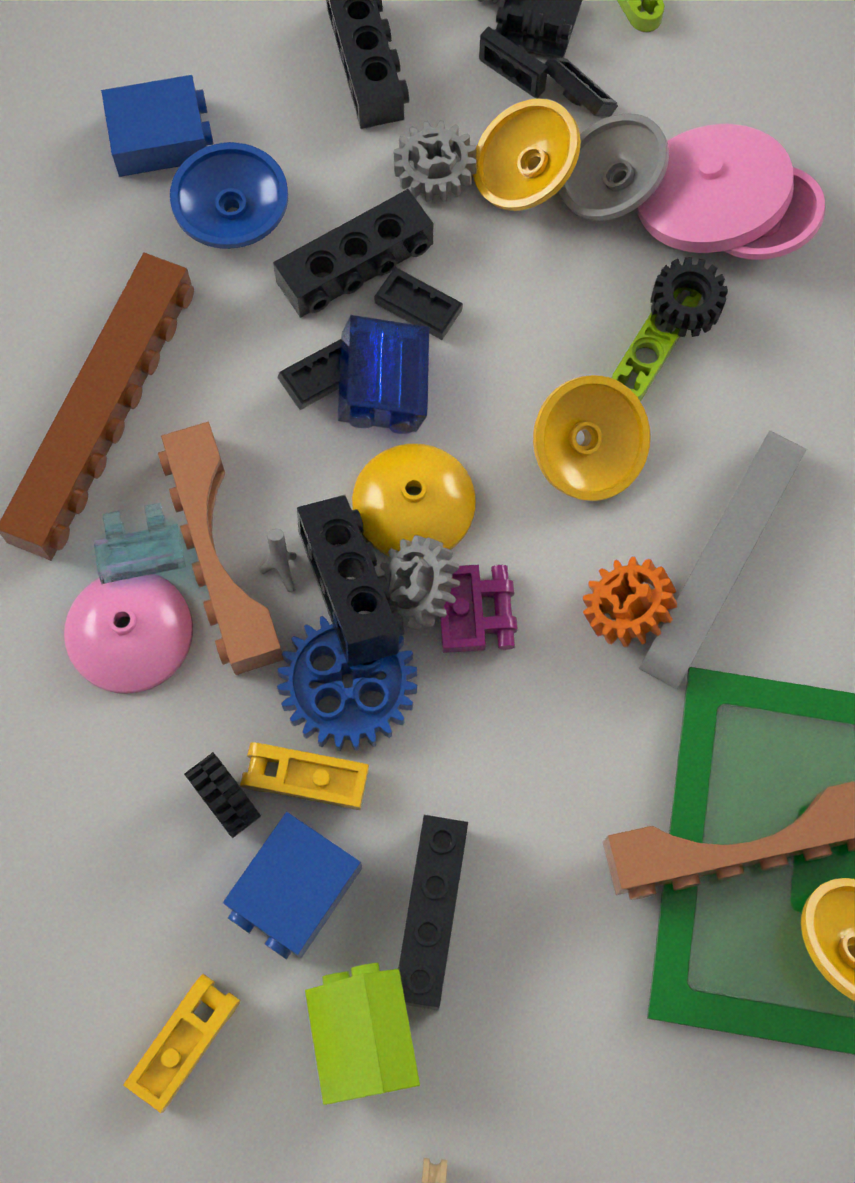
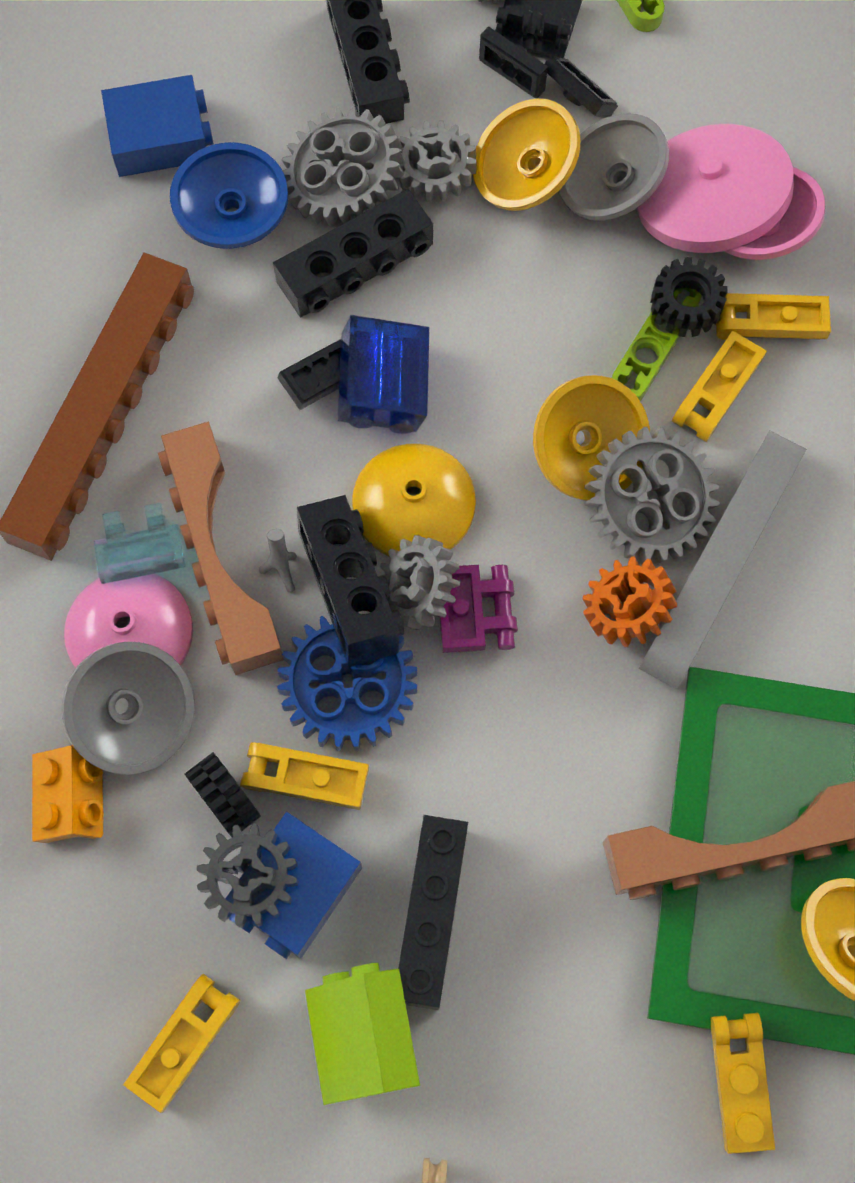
black plate [374,267,463,340] -> none
none -> light orange bracket [32,745,104,843]
none -> light grey dish [62,642,195,774]
none -> dark grey gear [196,824,299,928]
none -> light grey gear [282,107,405,227]
none -> light grey gear [585,427,720,563]
none -> yellow plate [672,331,767,442]
none -> yellow plate [711,1013,775,1154]
none -> yellow plate [716,293,831,340]

